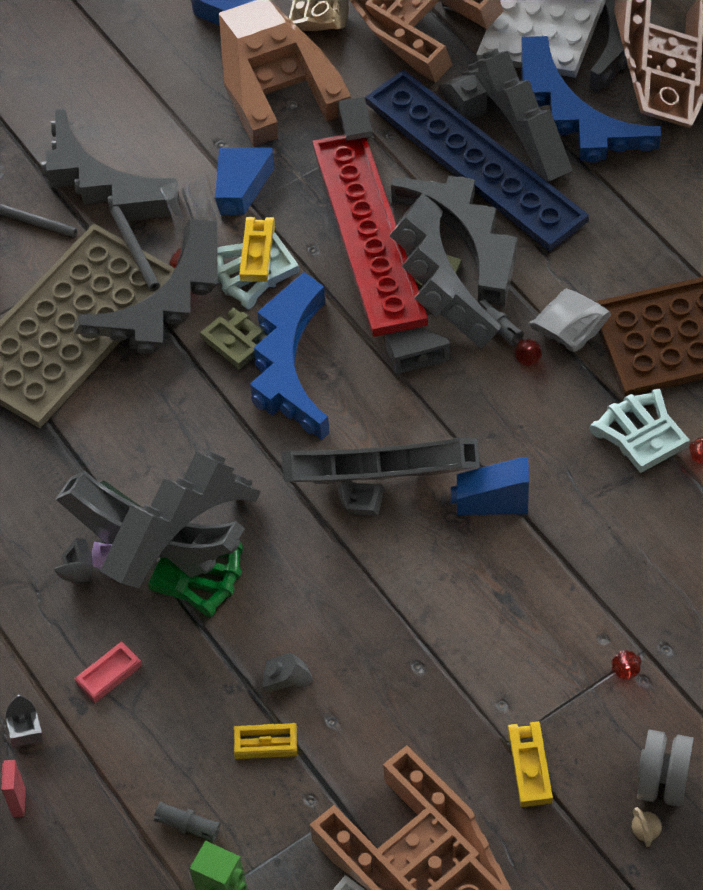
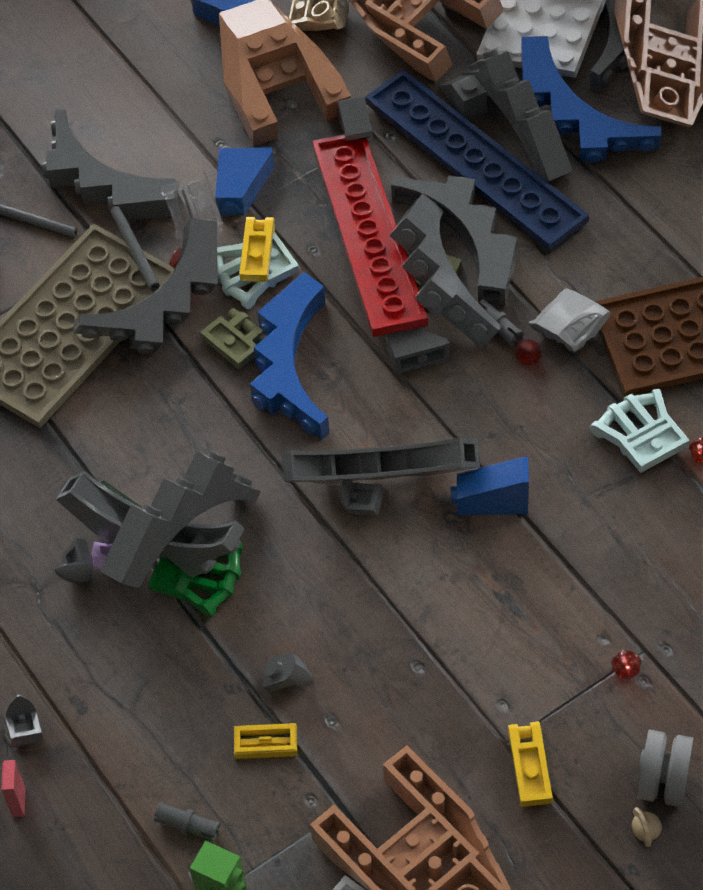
coral tile [74,641,142,703] -> none

